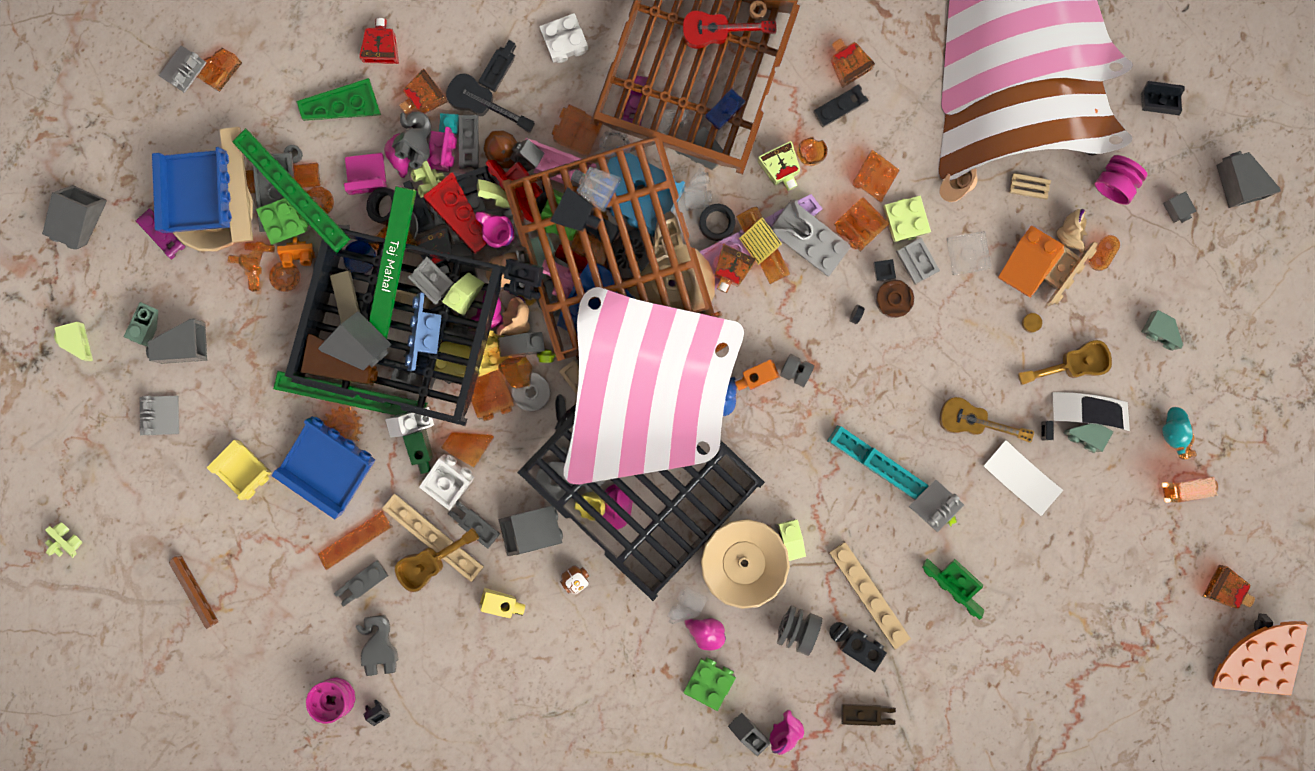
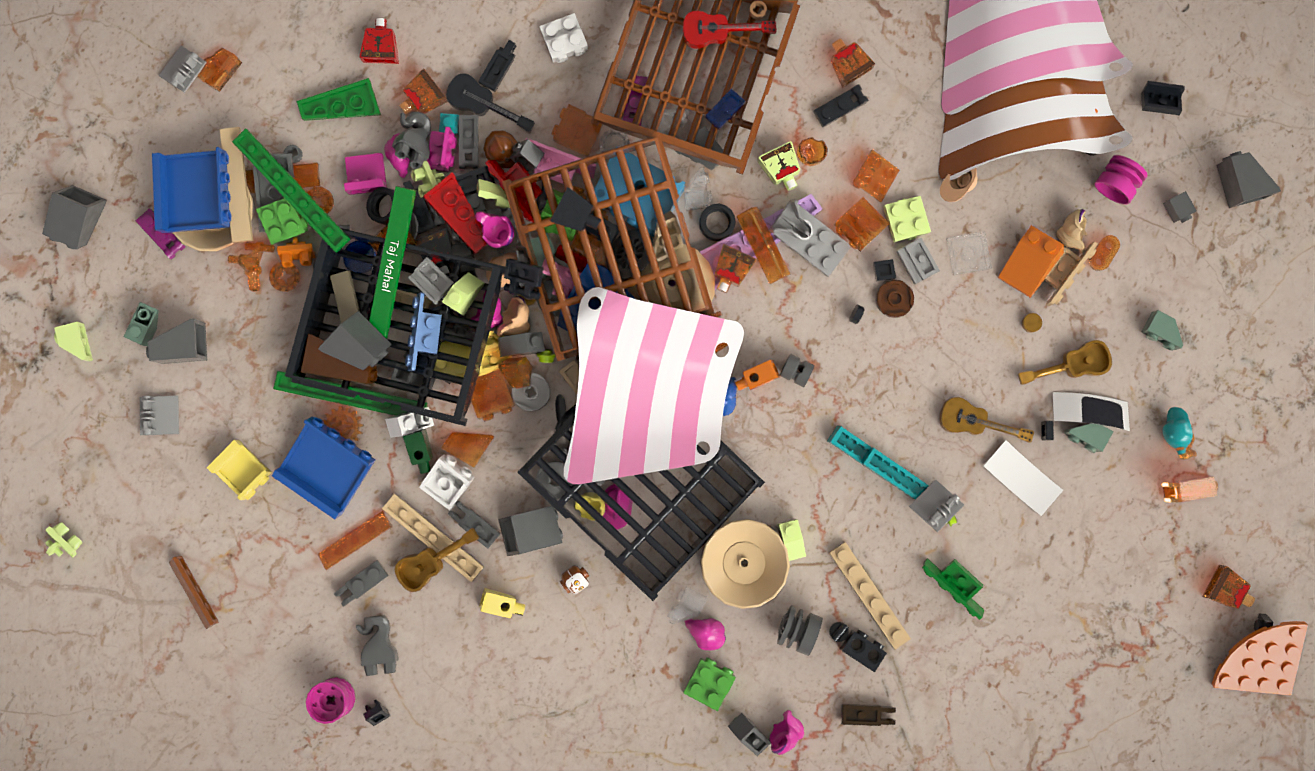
clear torso [571,167,622,212] -> none
light yellow sticker [739,217,782,265] -> none
tan tile [1009,173,1051,200] -> none

